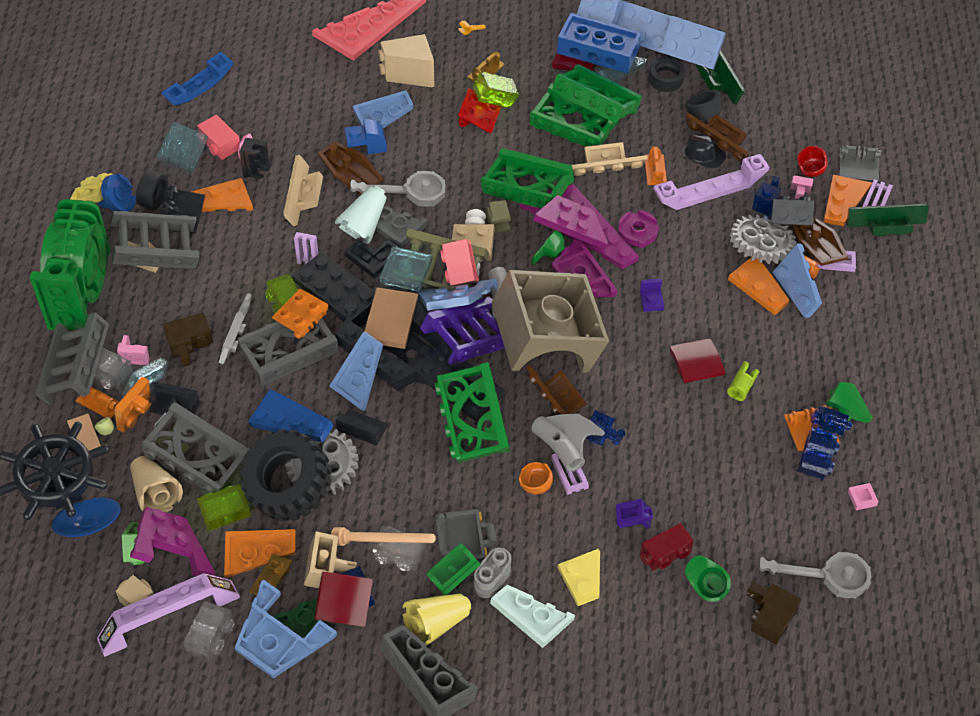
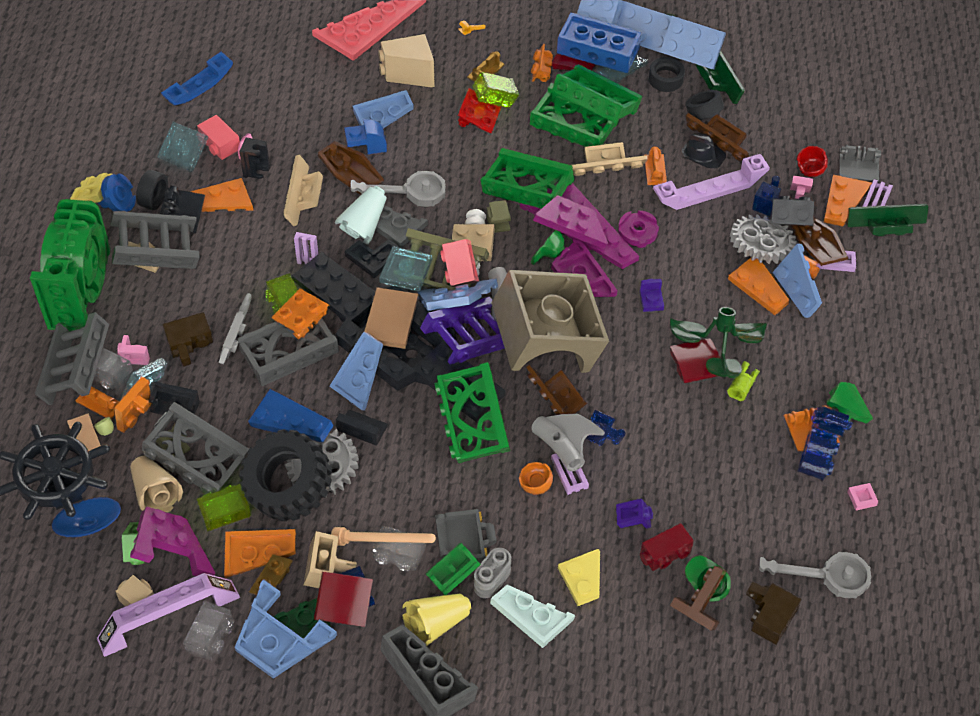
none -> orange hinge [531,44,553,82]
none -> dark green plant [670,307,767,378]
none -> reddish brown bracket [670,566,727,631]

